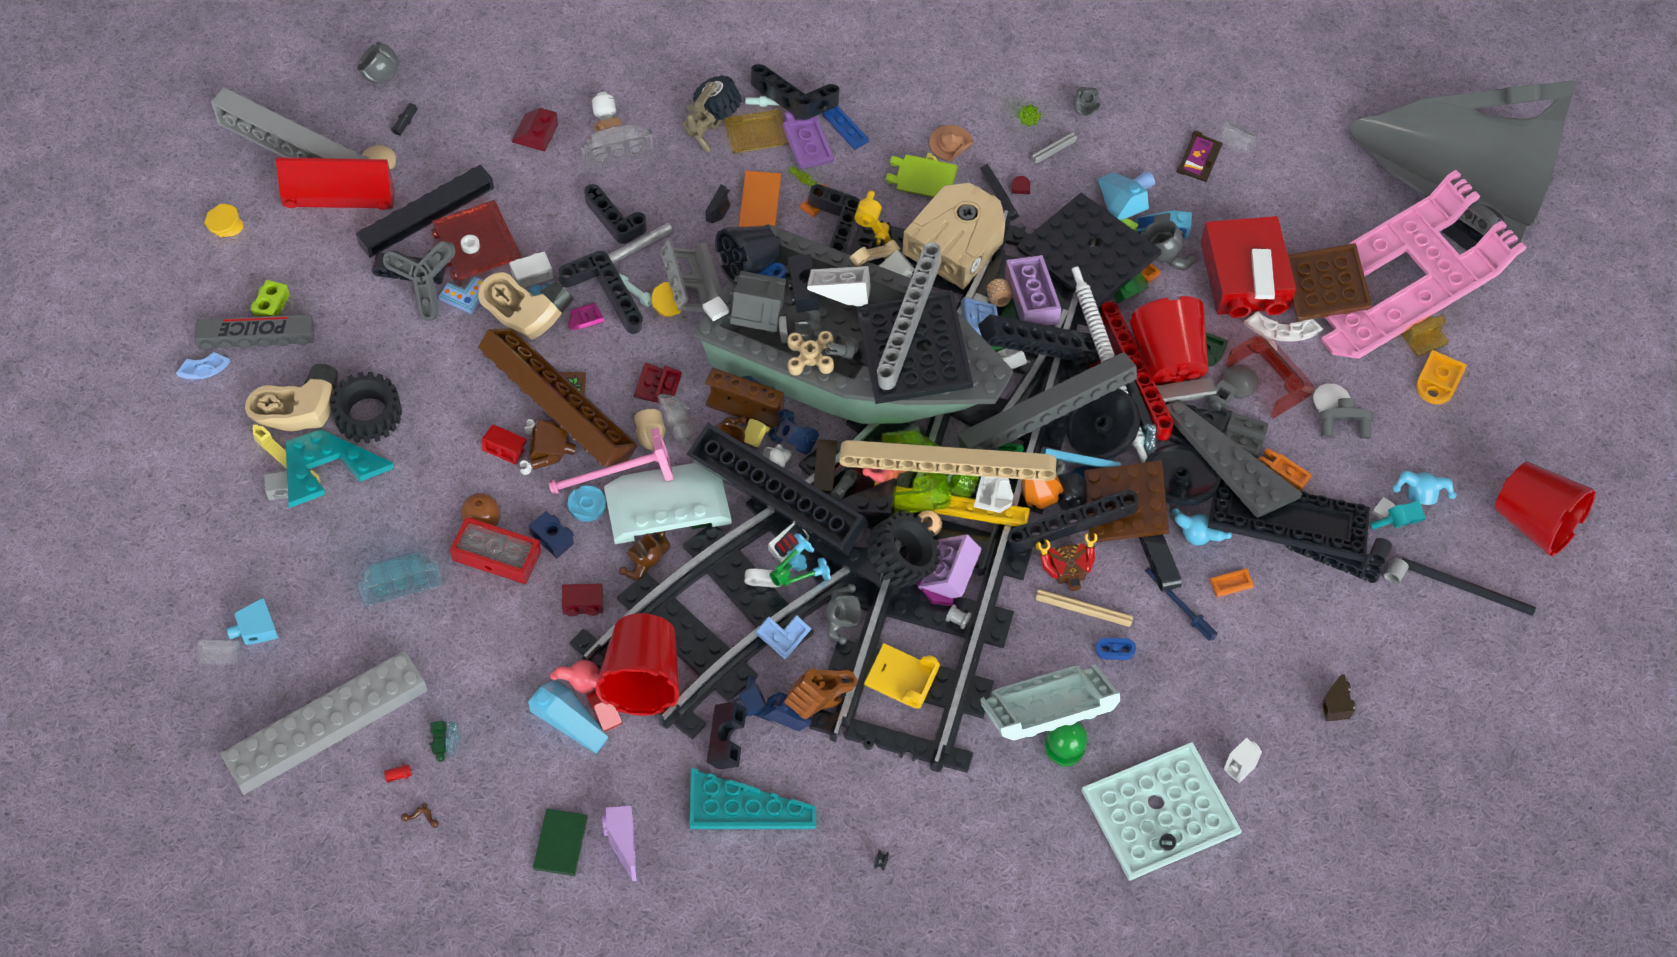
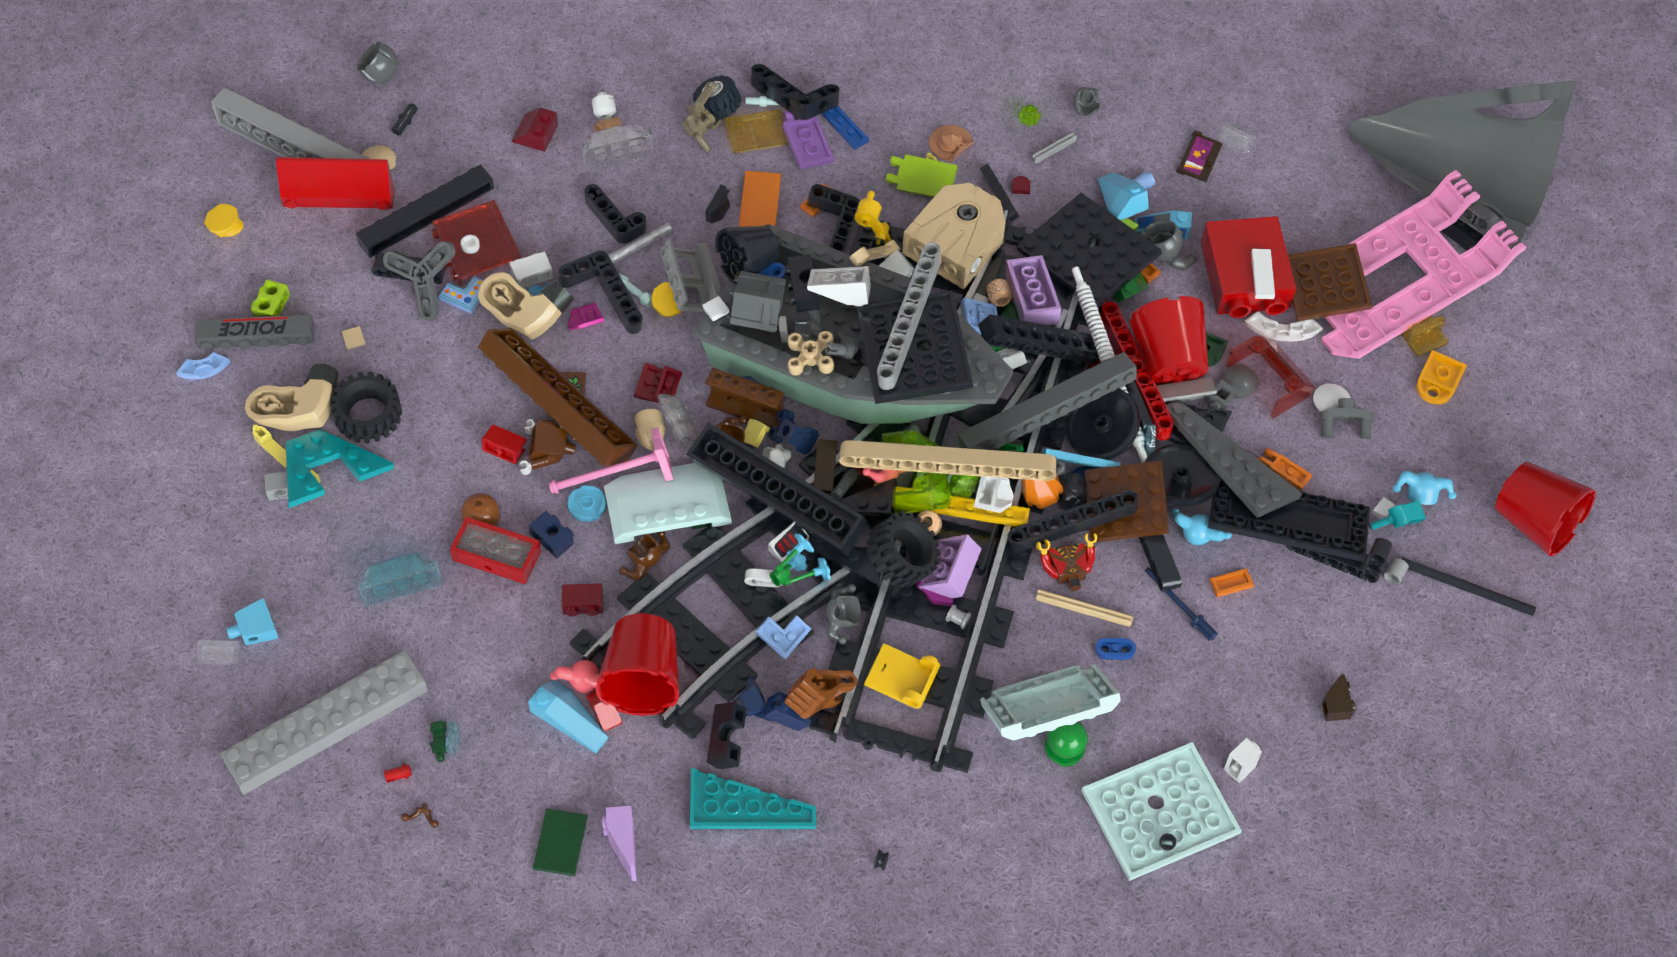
clear neon green bar [789,166,819,187] -> none
dark grey slope [1225,412,1269,458] -> none
none -> tan tile [341,326,365,350]

